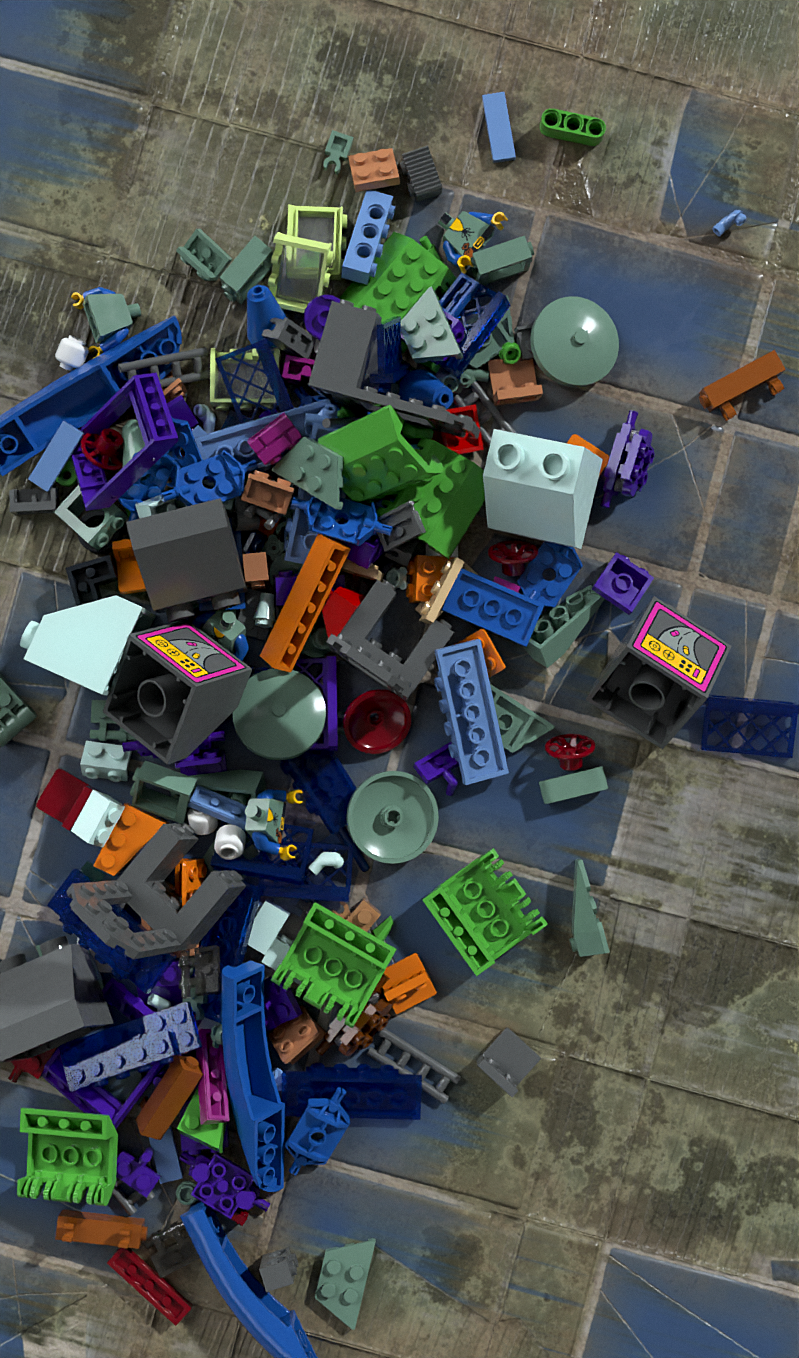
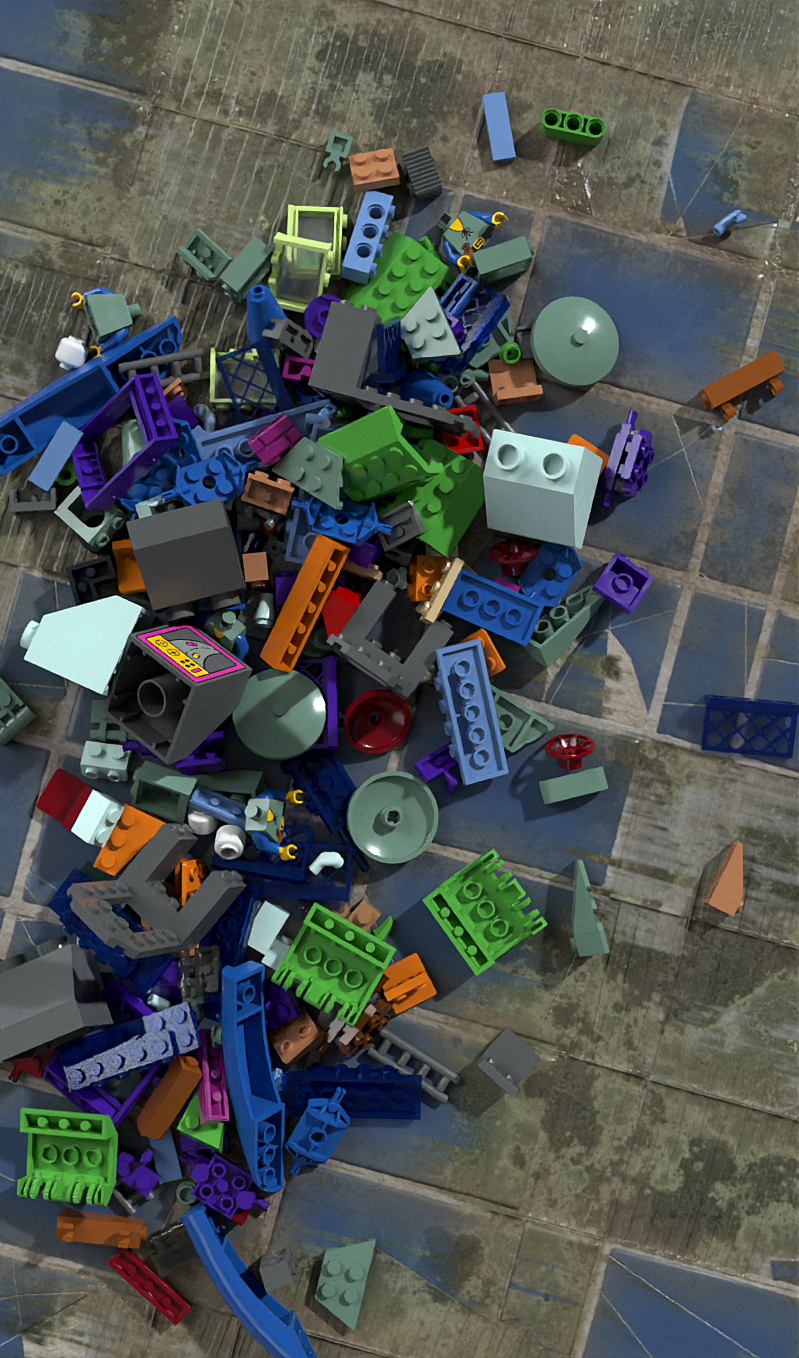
dark red wheel [80,428,123,471] -> none
dark grey slope [585,596,732,749] -> none
none -> nougat slope [704,841,743,916]

